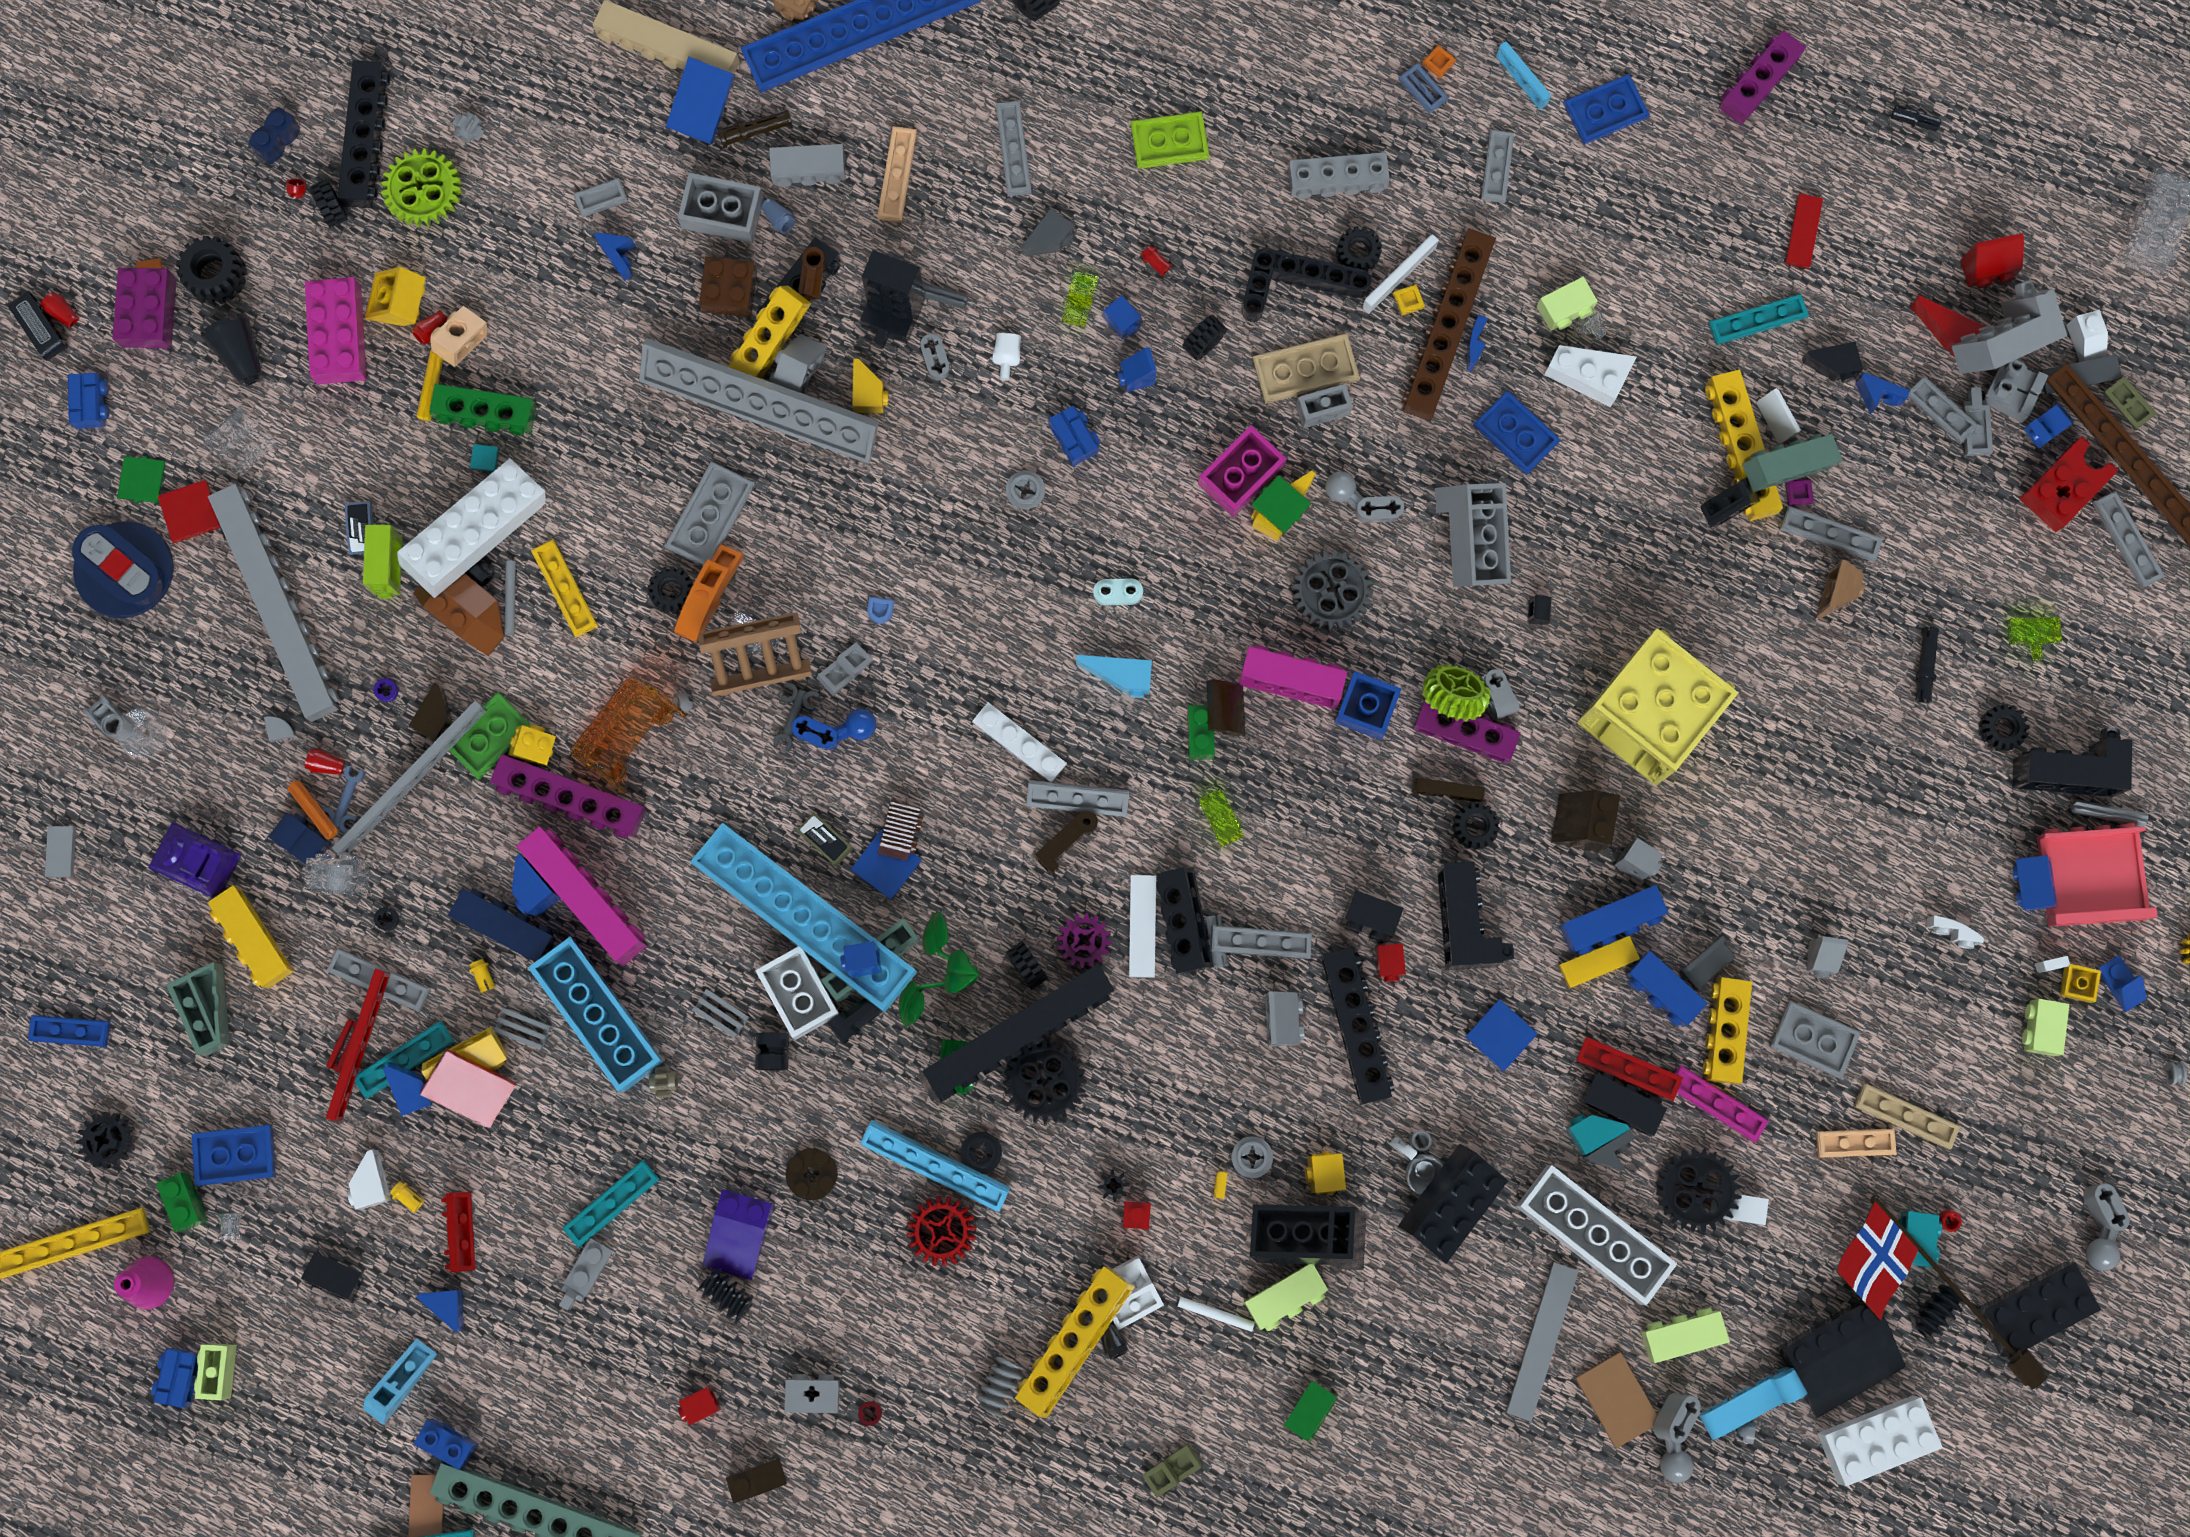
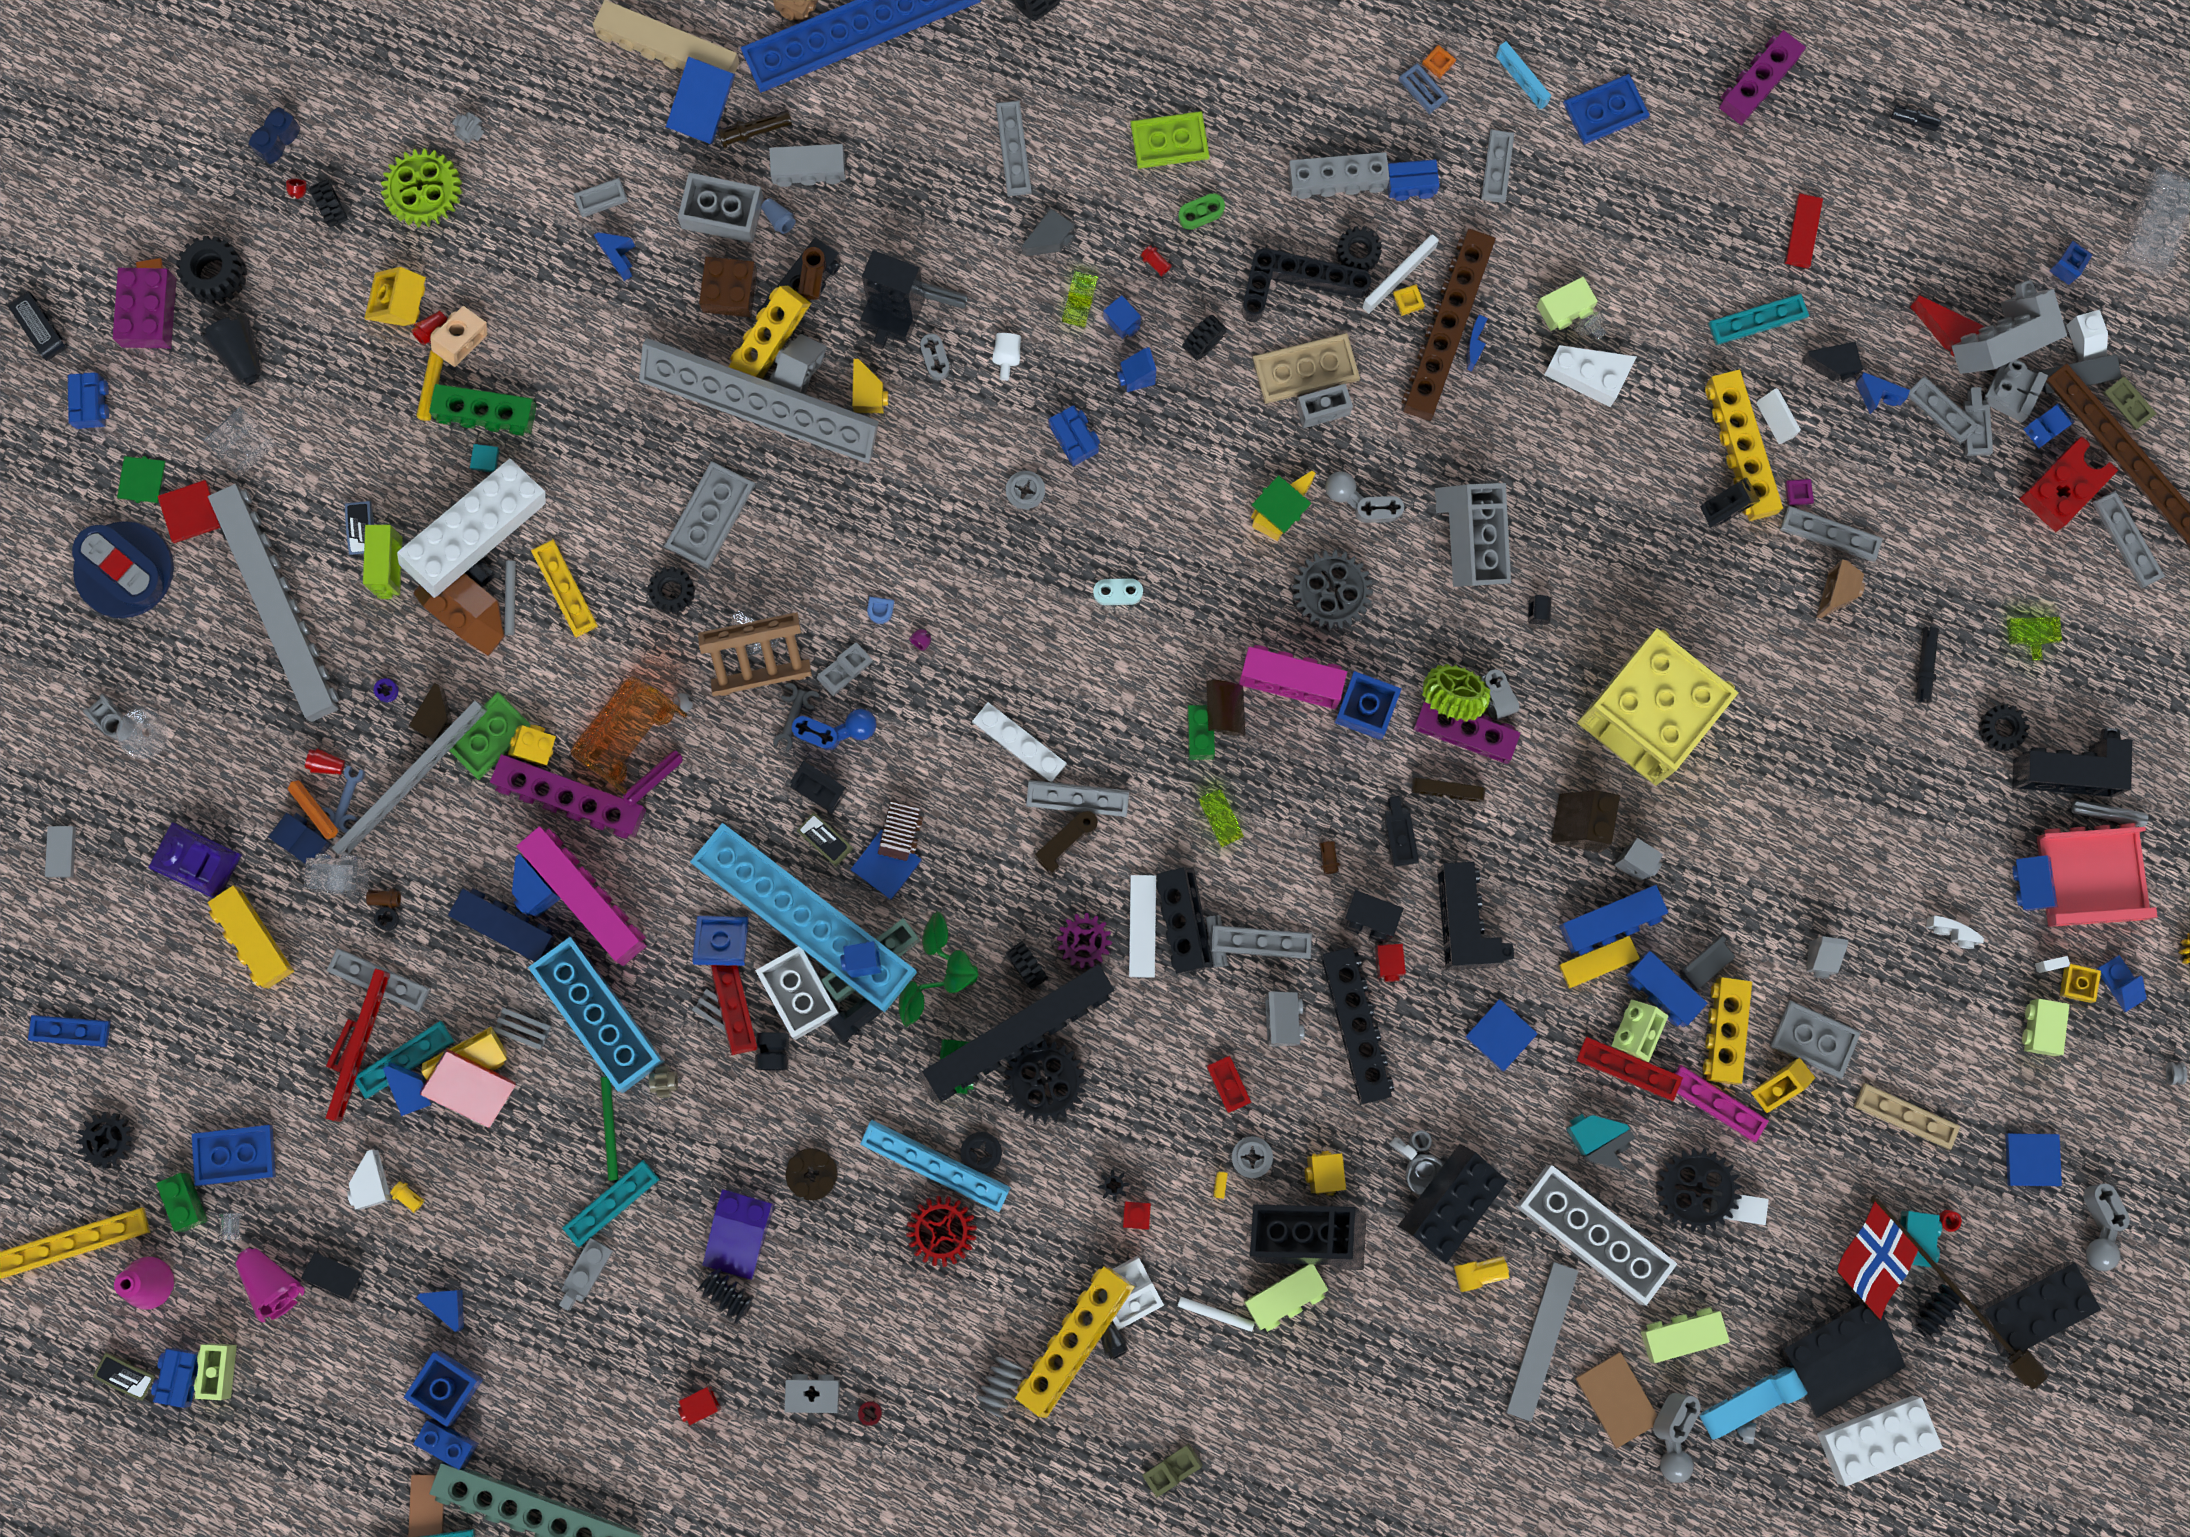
red cone [40,292,79,328] -> none
sand green wedge [166,962,230,1056] -> none
light grey tile [264,716,296,743] -> none
dark pink brick [305,277,367,385] -> none
black brick [337,60,390,208] -> none
medium azure slope [363,1338,437,1425] -> none
red plate [441,1192,476,1273] -> none
yellow pin [469,959,496,993] -> none
orange slope [674,544,744,643] -> none
dark brown slope [726,1458,787,1504] -> none
light nougat tile [877,126,917,223] -> none
medium azure slope [1076,655,1152,698] -> none
dark pink brick [1198,425,1287,518] -> none
green hinge [1284,1381,1338,1442] -> none
black tyre [1452,803,1500,850] -> none
blue tile [1473,390,1561,476] -> none
black brick [1580,1071,1667,1137] -> none
sand green brick [1743,433,1843,492] -> none
light nougat tile [1816,1129,1897,1158] -> none
red slope [1960,233,2024,289] -> none
none -> slope [93,1352,155,1401]
none -> dark pink cone [235,1248,305,1322]
none -> reddish brown pin [366,888,401,909]
none -> blue brick [403,1350,484,1427]
none -> green bar [600,1077,619,1181]
none -> magenta axle [623,751,683,806]
none -> blue tile [692,916,749,966]
none -> red plate [710,965,757,1055]
none -> black hinge [790,761,848,814]
none -> magenta hinge [909,629,931,651]
none -> bright green plate [1178,194,1225,230]
none -> red plate [1206,1056,1252,1113]
none -> reddish brown pin [1319,841,1341,874]
none -> black hinge [1384,796,1419,868]
none -> blue brick [1387,159,1439,201]
none -> yellow piece [1454,1256,1509,1292]
none -> yellowish green brick [1611,999,1668,1063]
none -> yellow slope [1751,1057,1815,1113]
none -> blue tile [2005,1133,2062,1186]
none -> blue slope [2049,241,2092,285]

